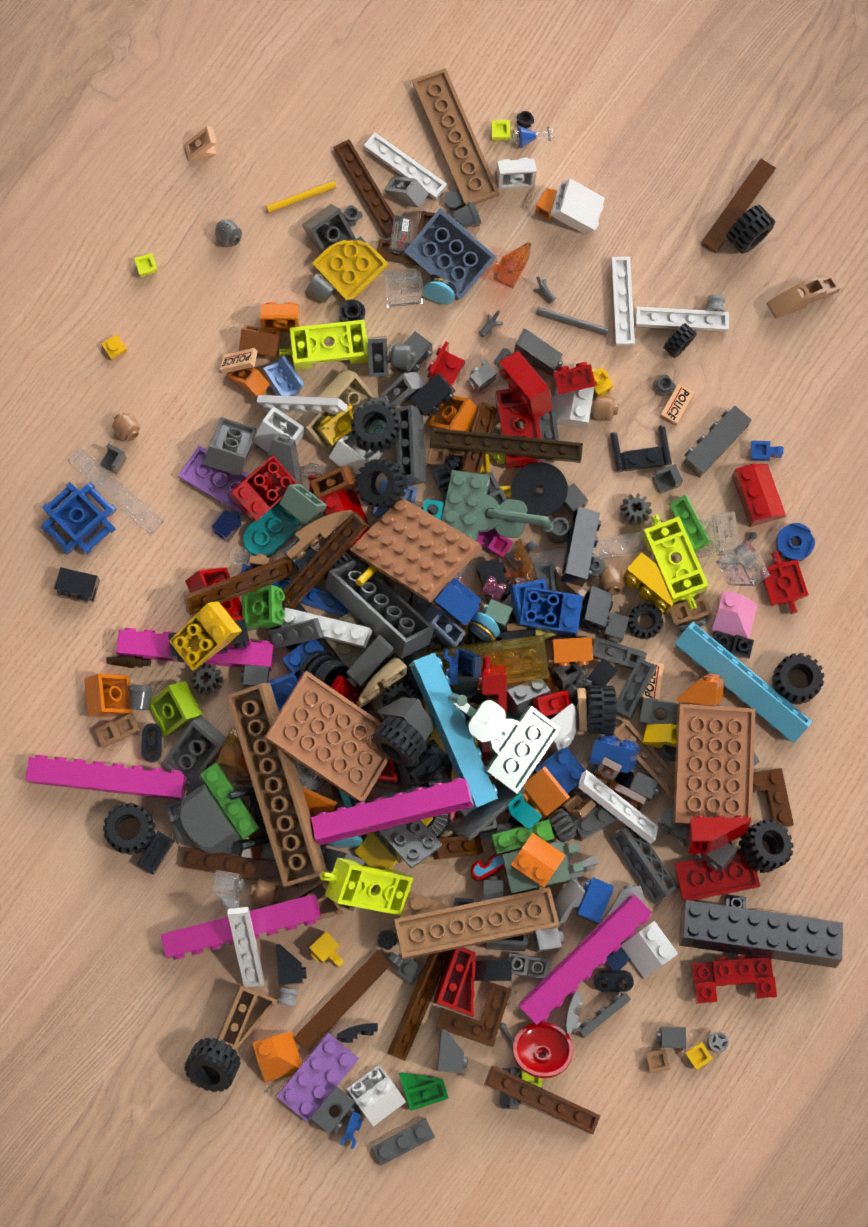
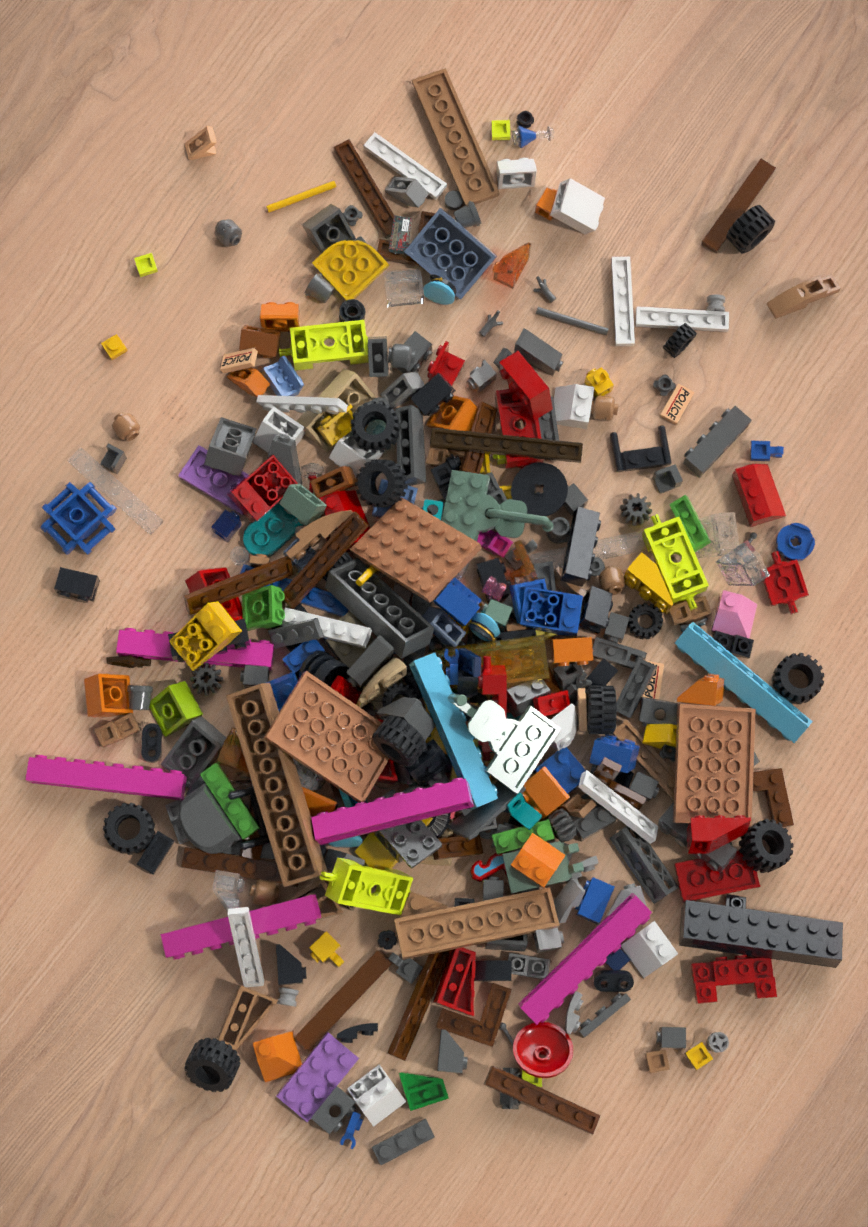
red bracket [554,362,596,395] -> none

